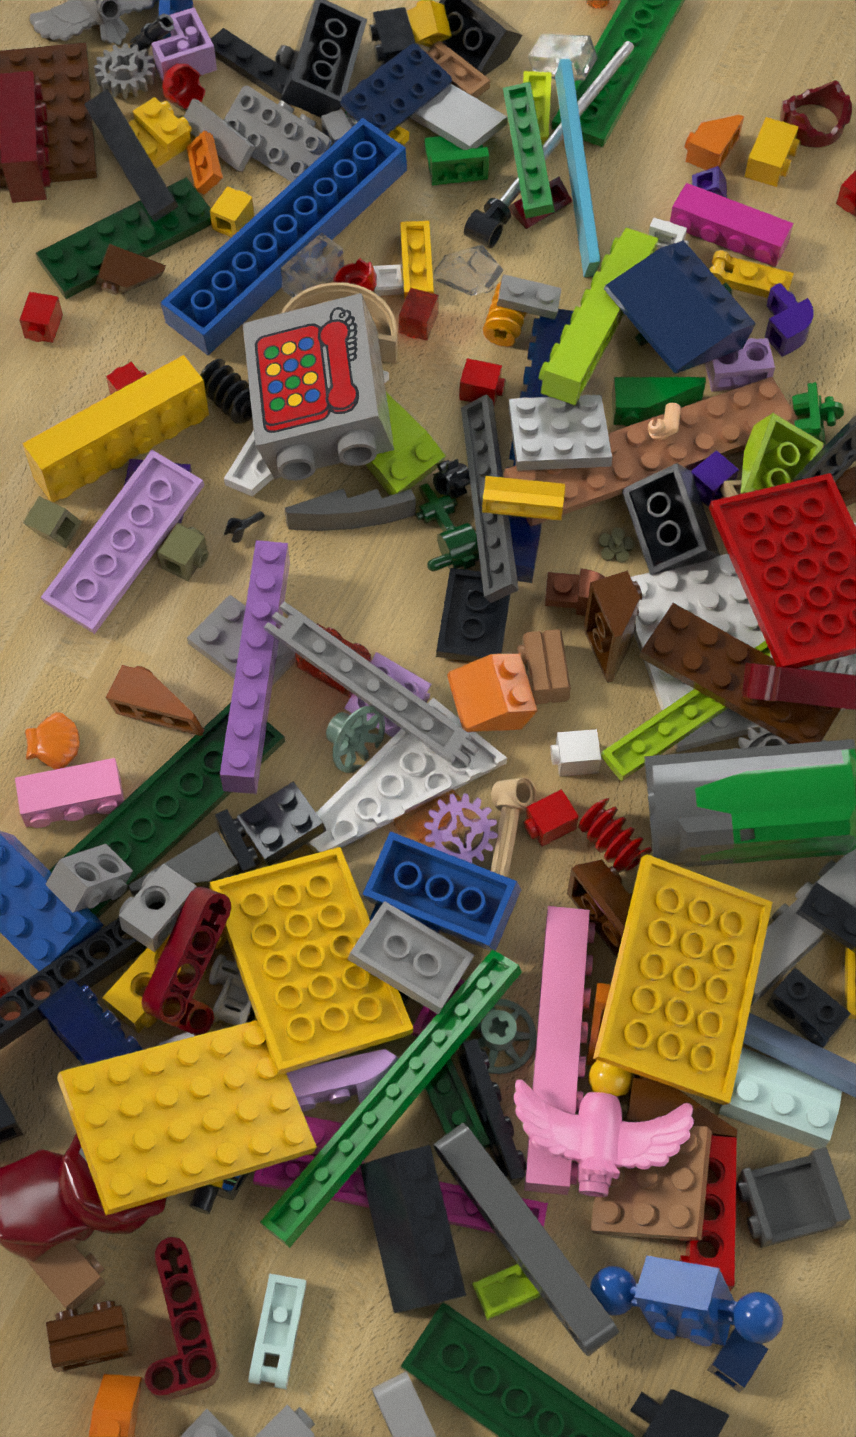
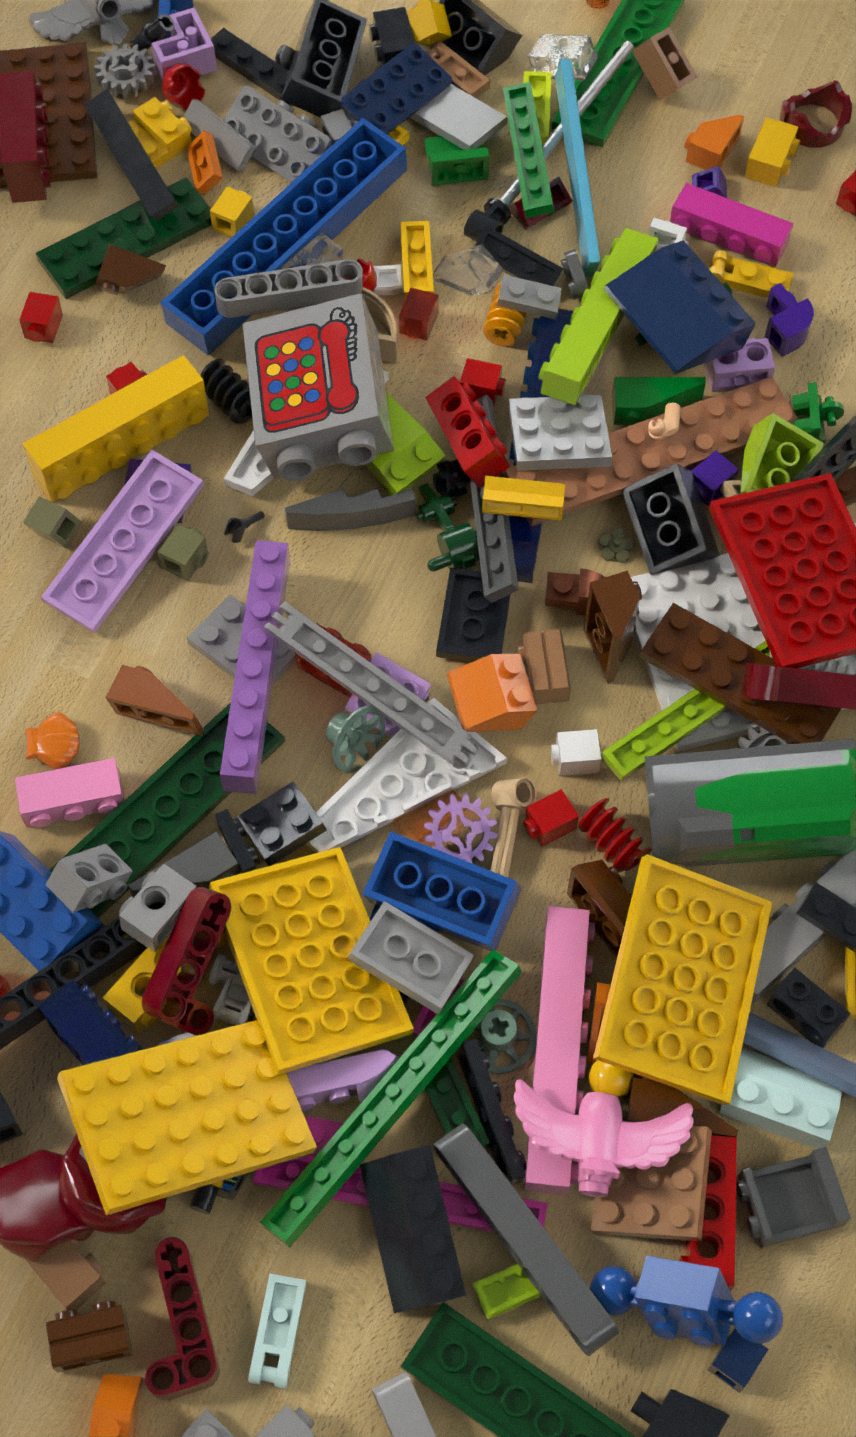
none -> light grey beam [215,259,362,318]
none -> red brick [425,376,510,489]
none -> black plate [471,226,563,286]
none -> dark grey plate [560,249,589,304]
none -> medium nougat brick [632,27,697,100]

